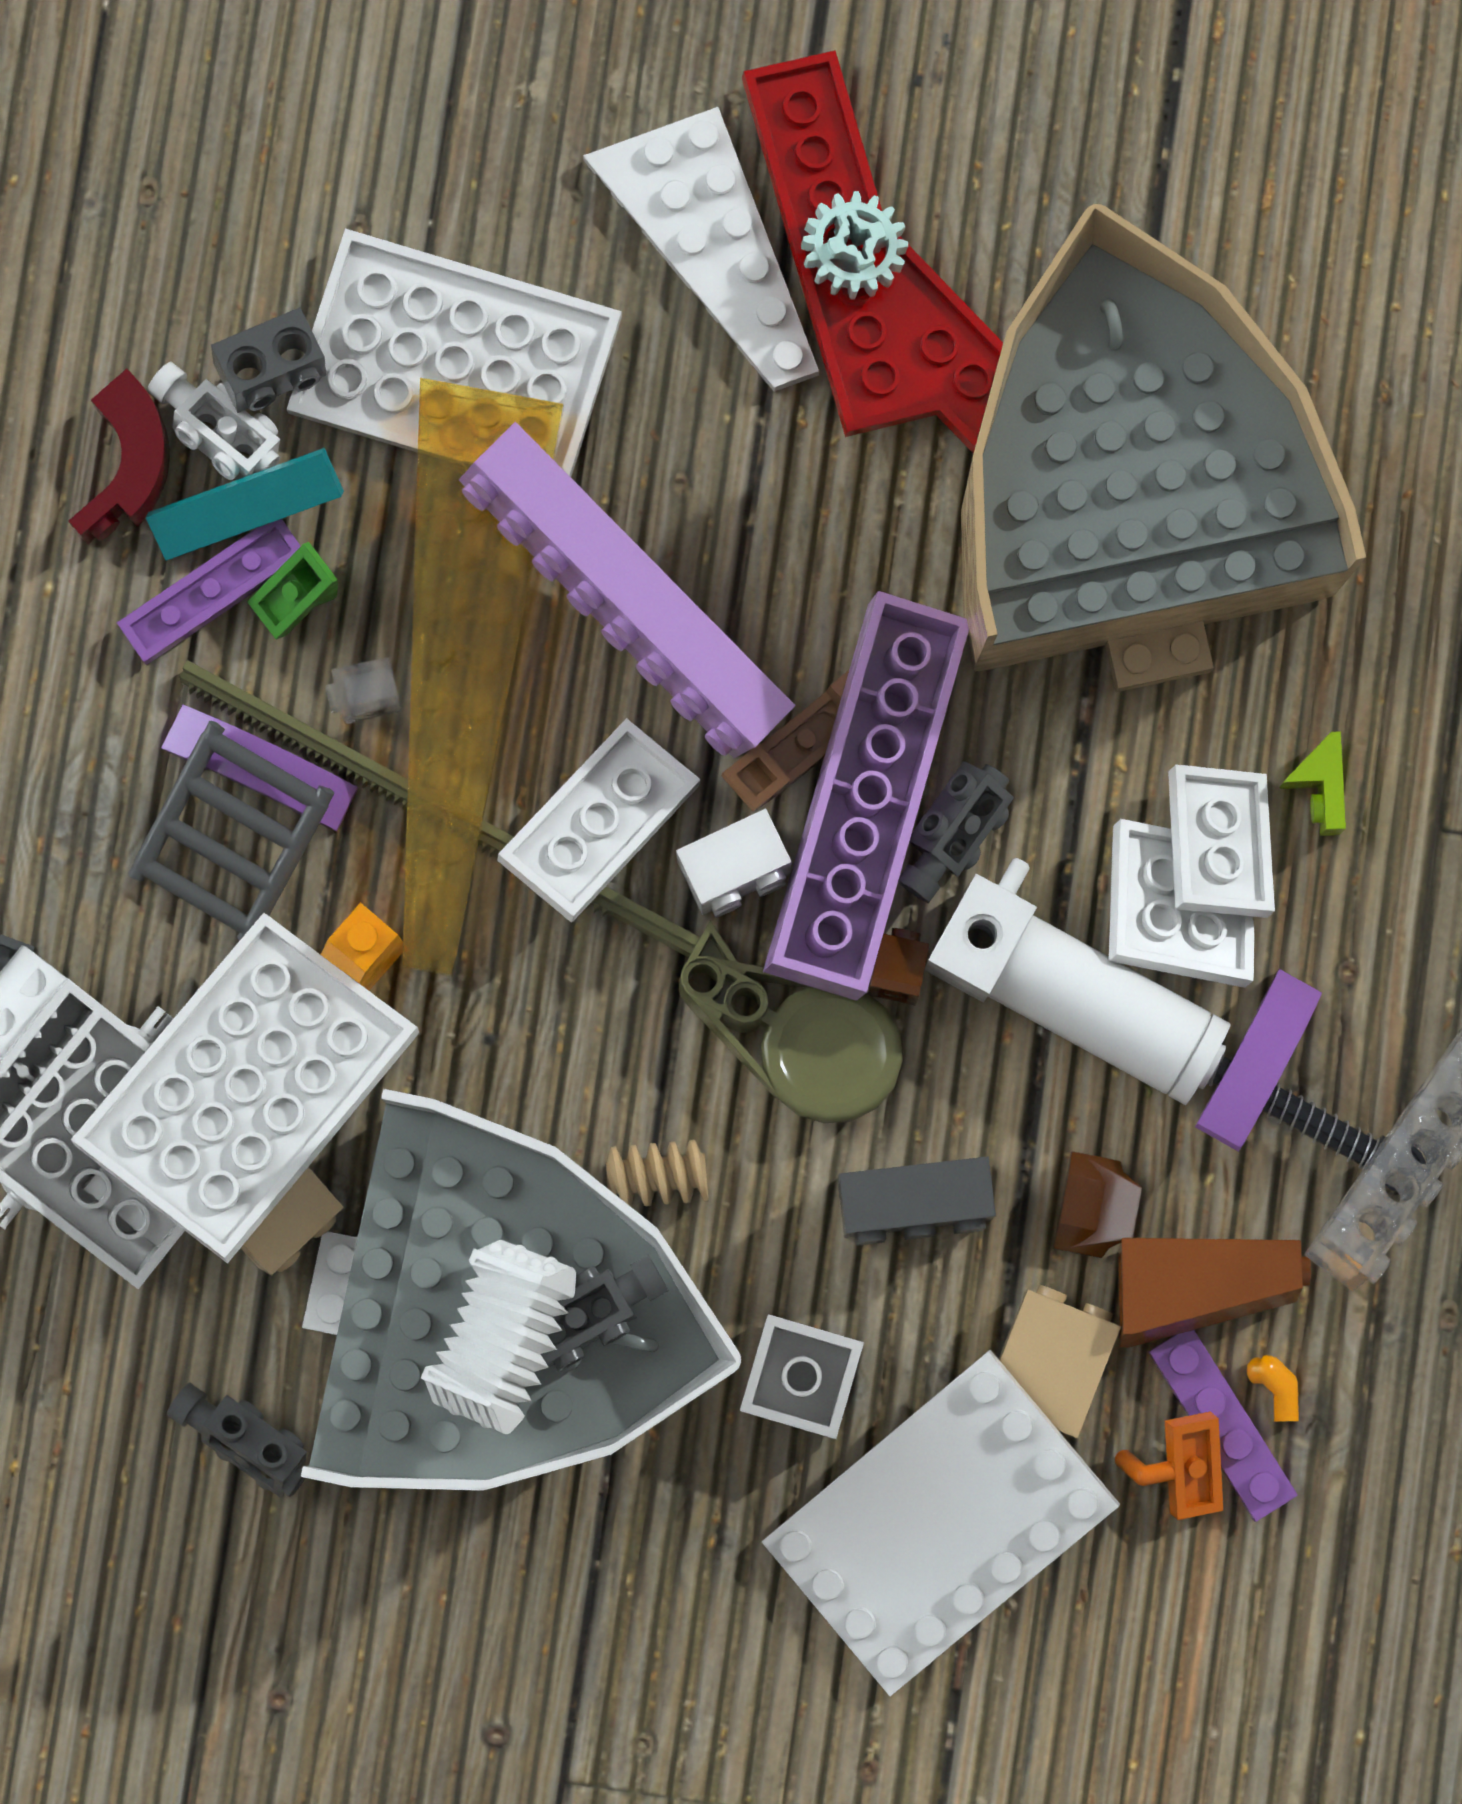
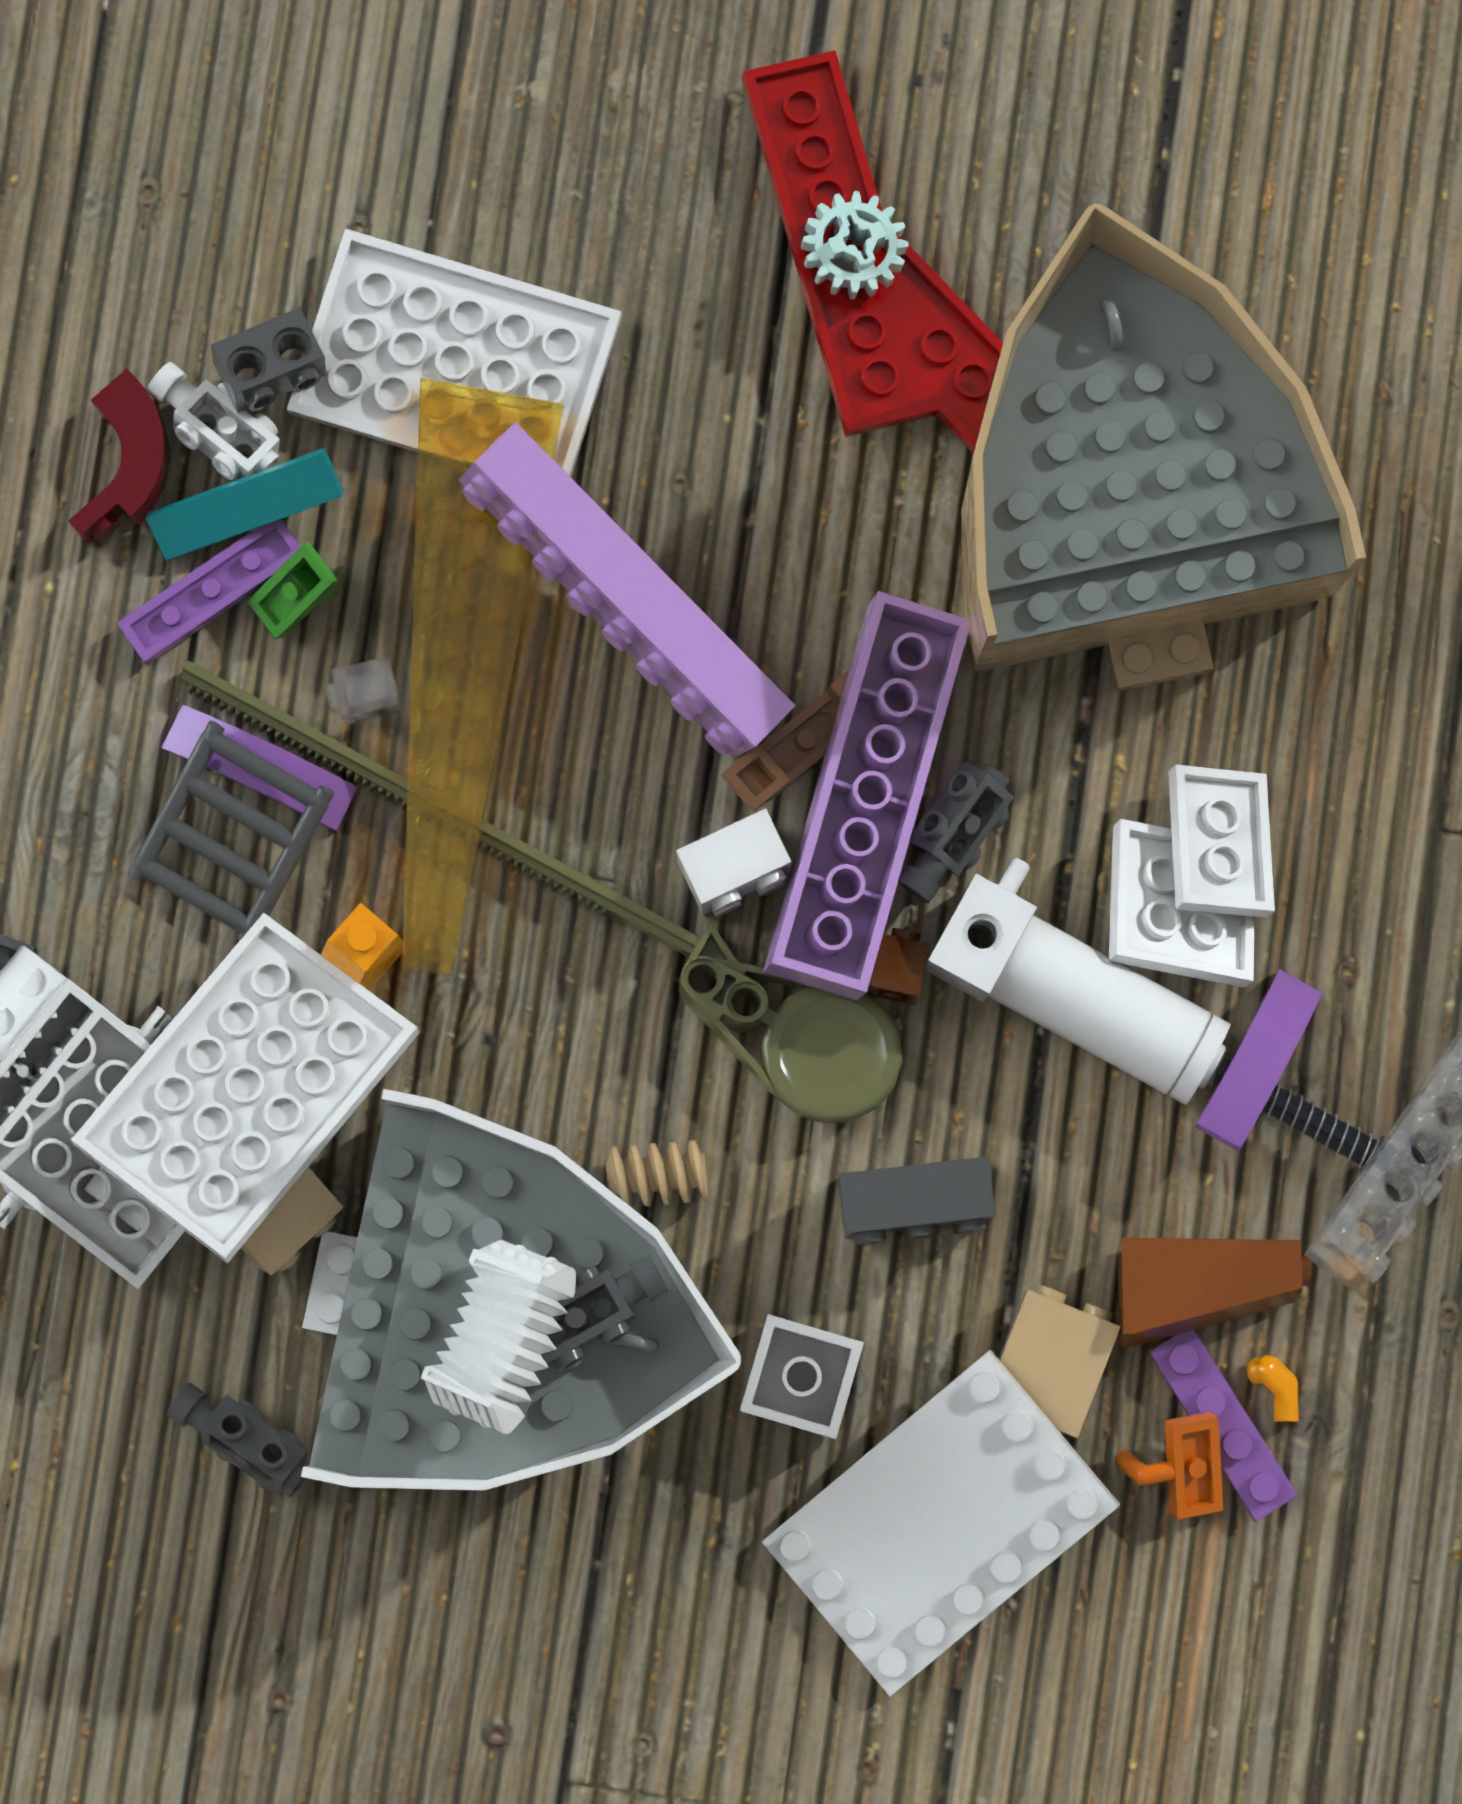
white plate [497,718,701,923] -> none
white wing [583,107,819,392] -> none
reddish brown slope [1053,1151,1142,1258] -> none
lime slope [1279,731,1346,836] -> none

